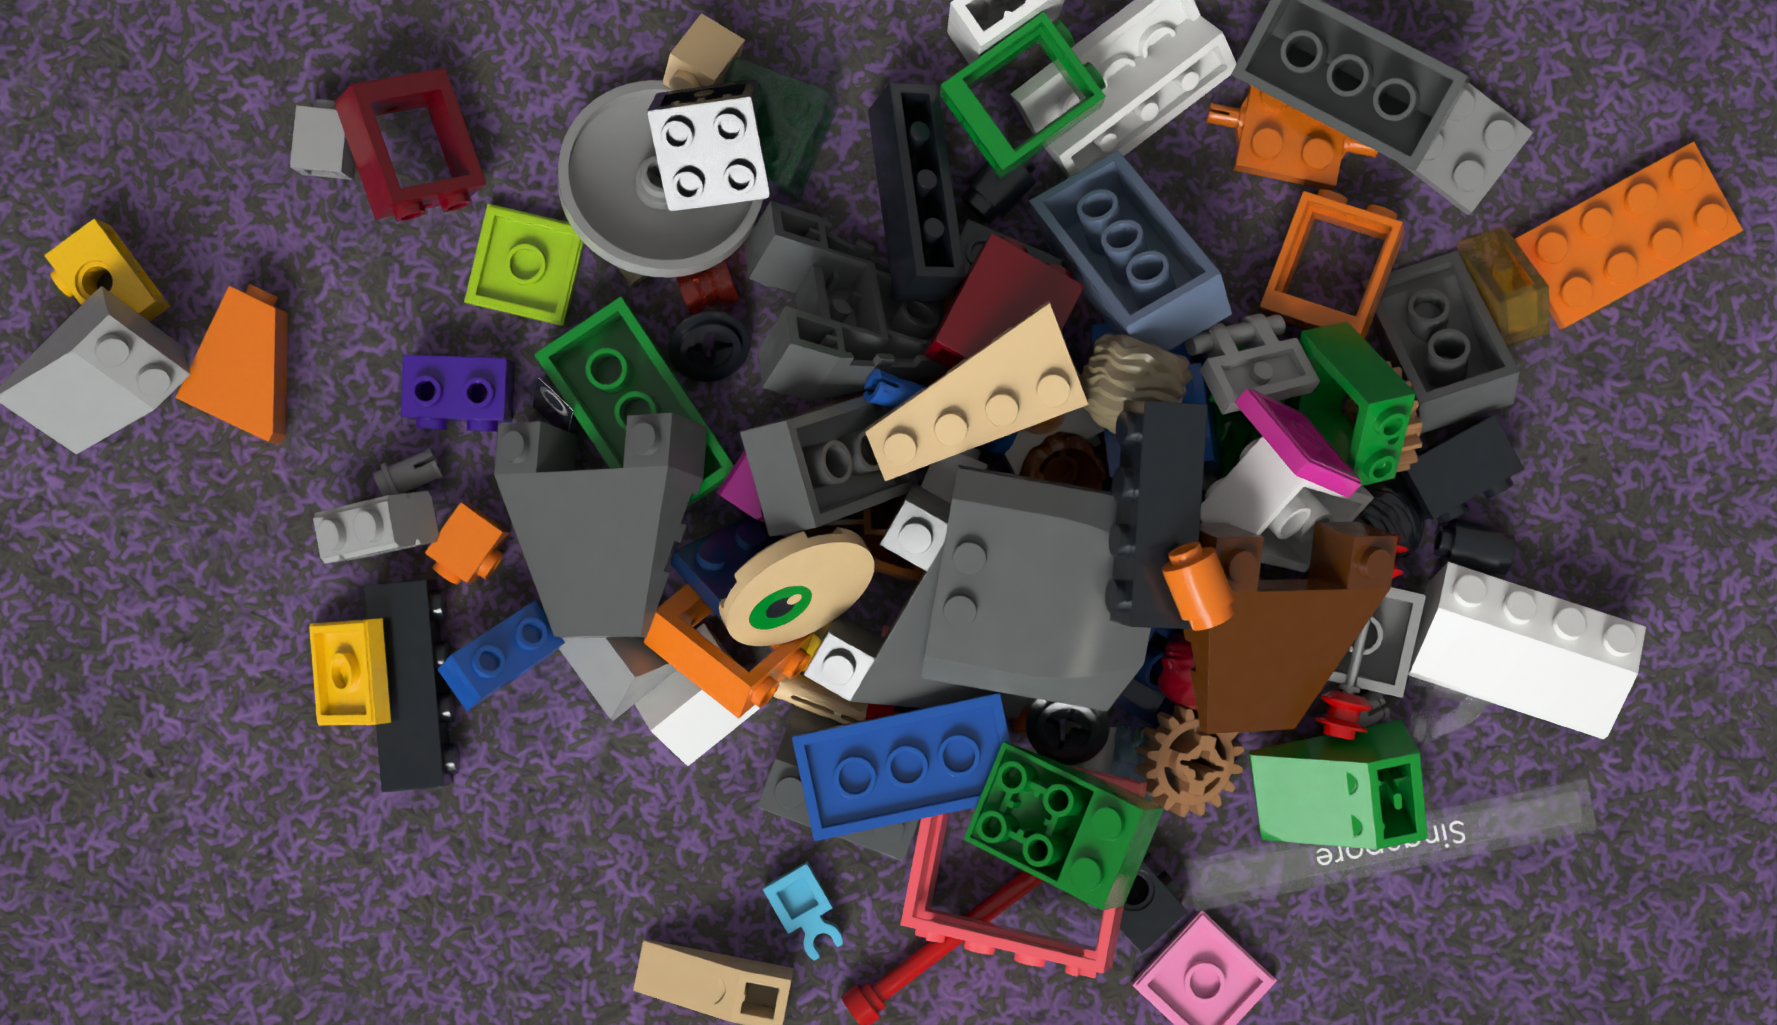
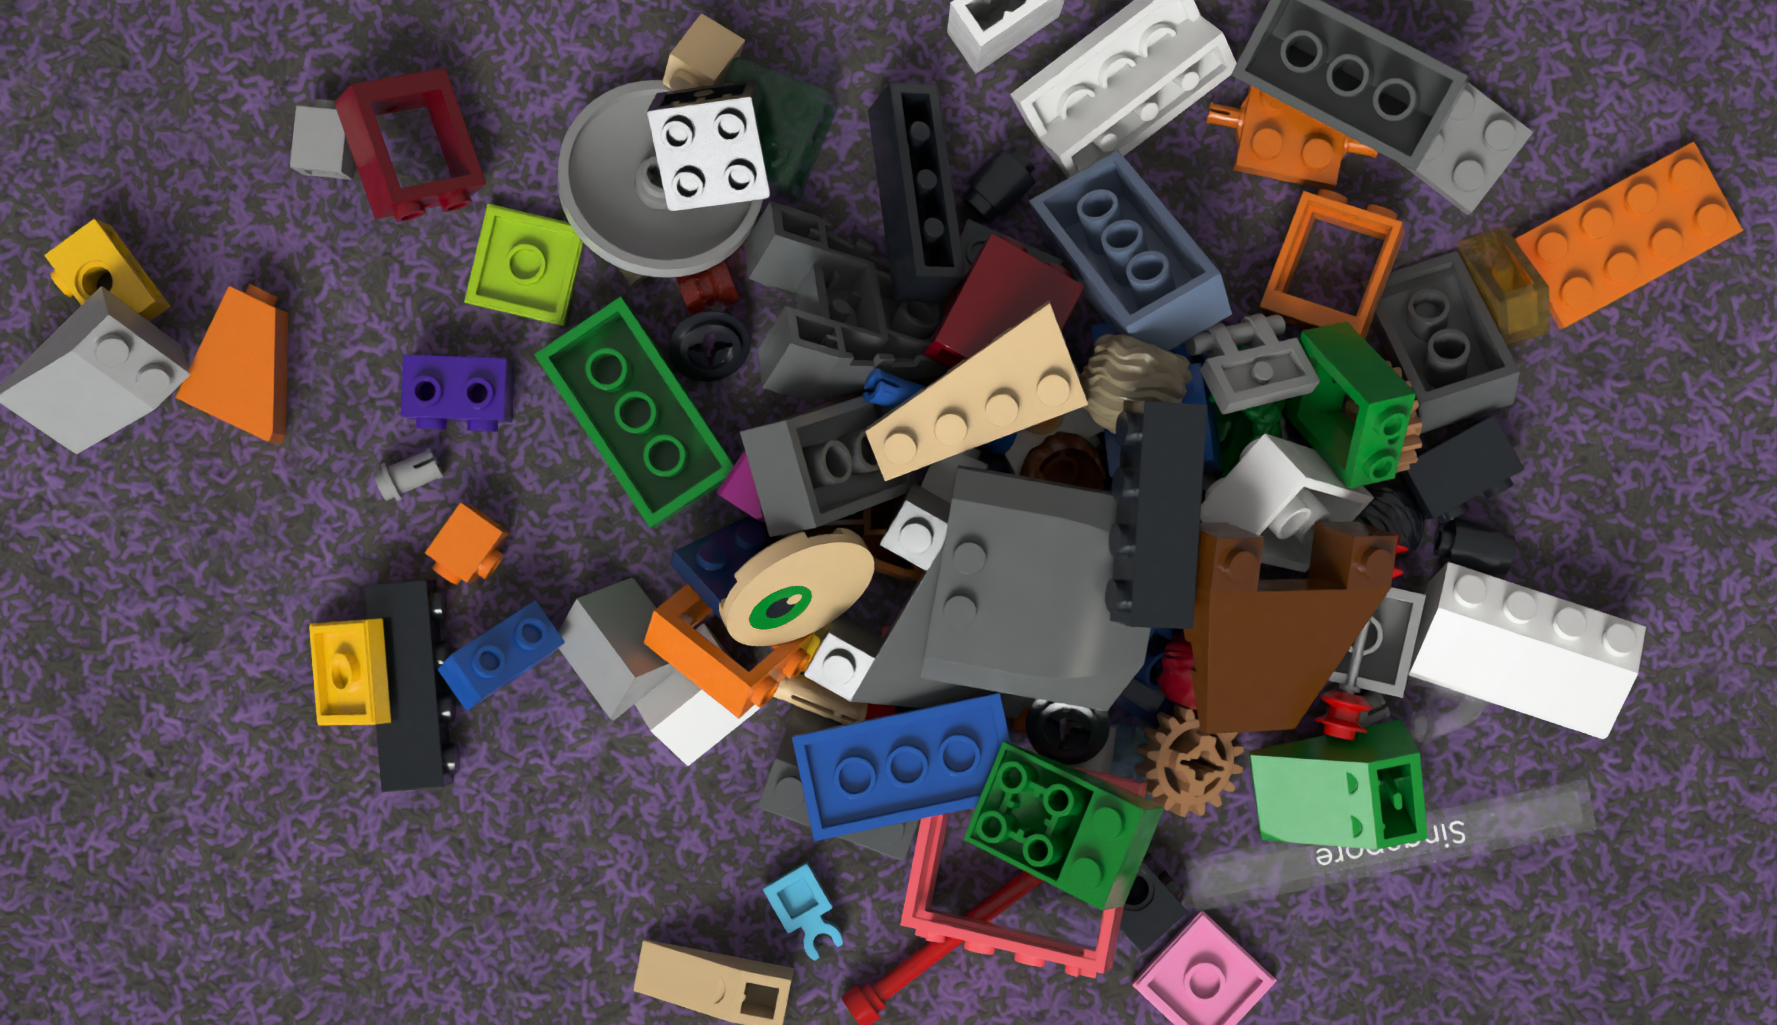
light grey brick [313,491,439,564] -> none
dark grey wedge [494,413,707,638] -> none
black sticker [532,378,573,431] -> none
green window [940,11,1106,180] -> none
orange brick [1161,542,1235,631] -> none
dark pink tile [1234,389,1362,498] -> none

